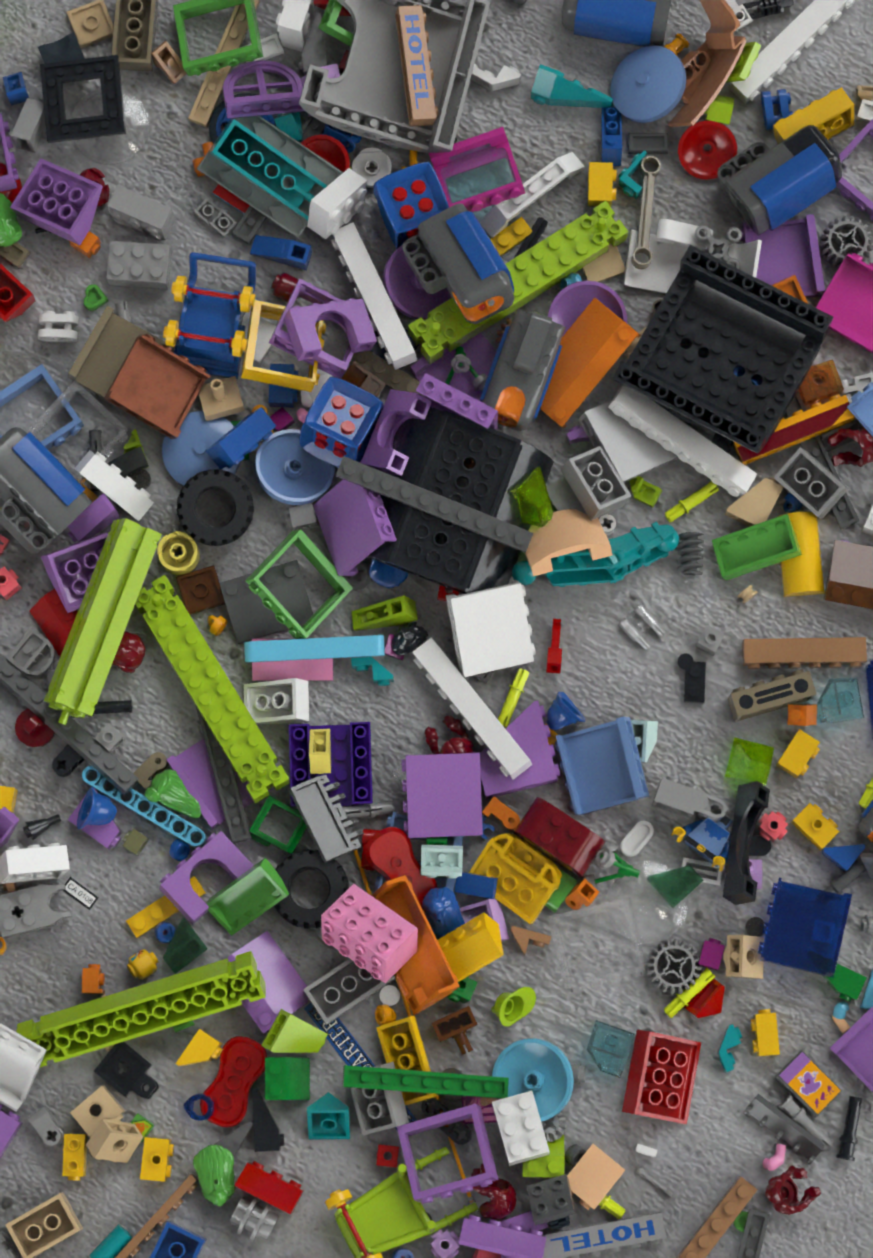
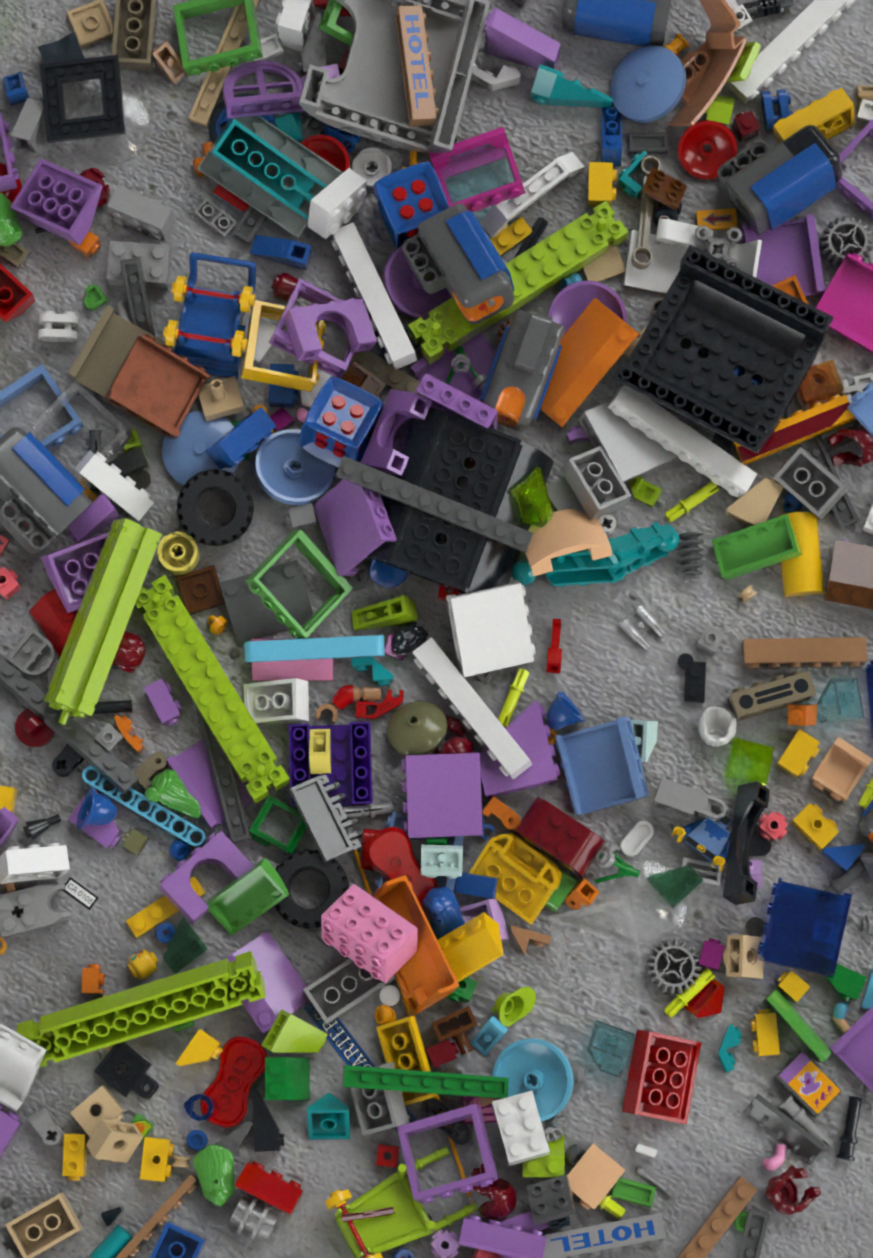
none -> black slope [101,1206,124,1226]
none -> orange slope [114,714,145,754]
none -> dark grey tile [120,257,156,336]
none -> medium lavender brick [144,679,183,726]
none -> tan bush [172,1155,192,1168]
none -> blue tile [186,1130,208,1151]
none -> piece [315,684,381,723]
none -> piece [341,1207,396,1222]
none -> red piece [356,689,404,720]
none -> olive dish [387,701,448,755]
none -> dark red brick [426,1039,459,1068]
none -> medium azure slope [470,1016,508,1057]
none -> medium lavender slope [484,7,561,70]
none -> bright green tile [611,1177,657,1208]
none -> reddish brown plate [642,167,687,226]
none -> light orange tile [696,208,737,231]
none -> white hair [698,706,737,747]
none -> dark red brick [732,111,760,143]
none -> bright green slope [764,988,832,1062]
none -> yellow brick [776,970,810,1003]
none -> light nougat panel [810,737,873,802]

